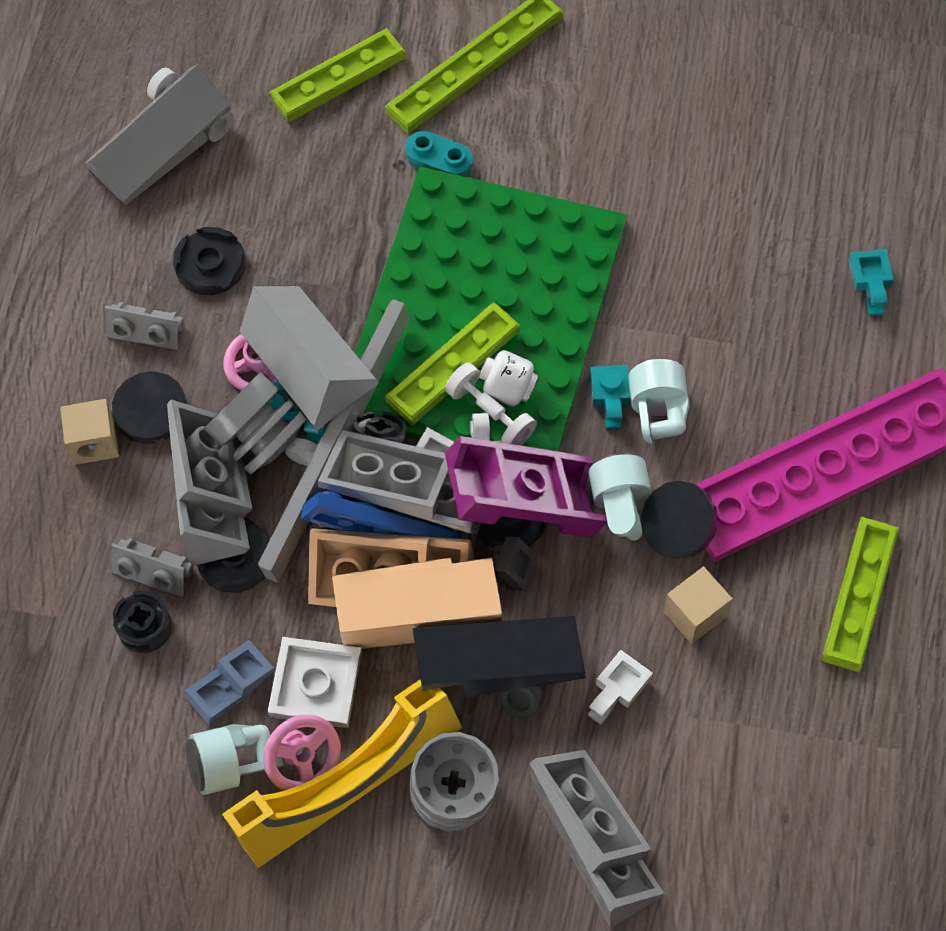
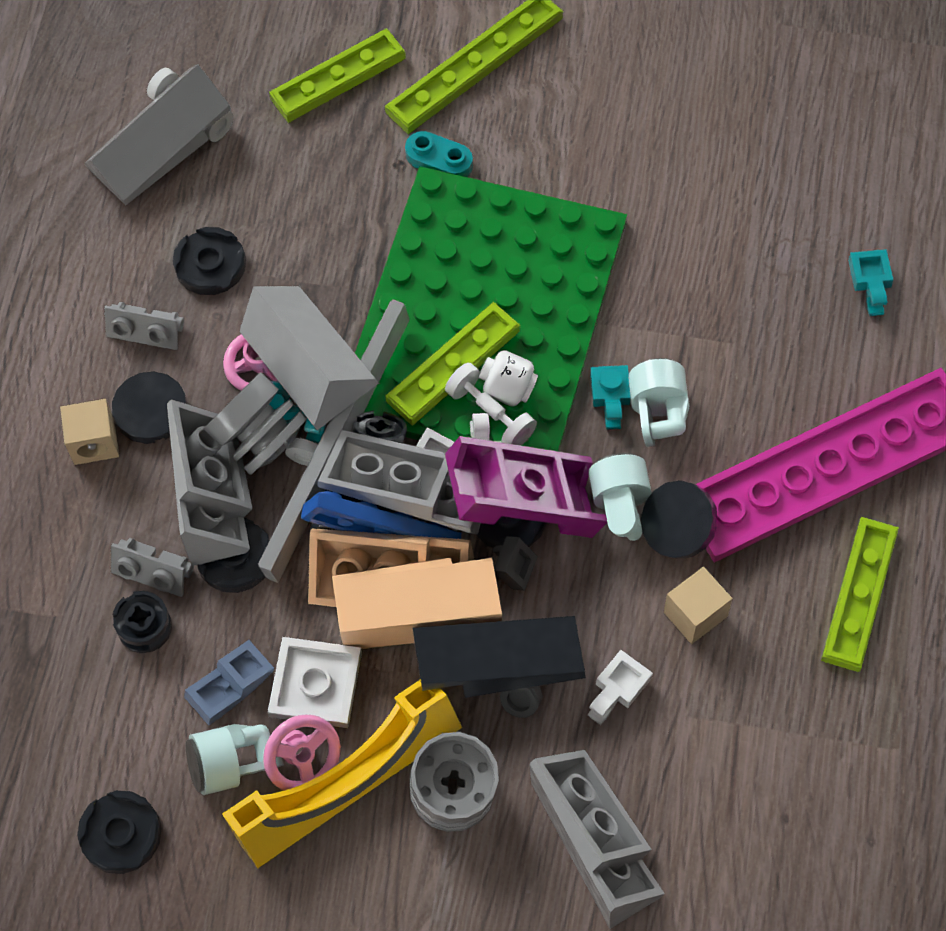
none -> black tile [77,790,162,874]

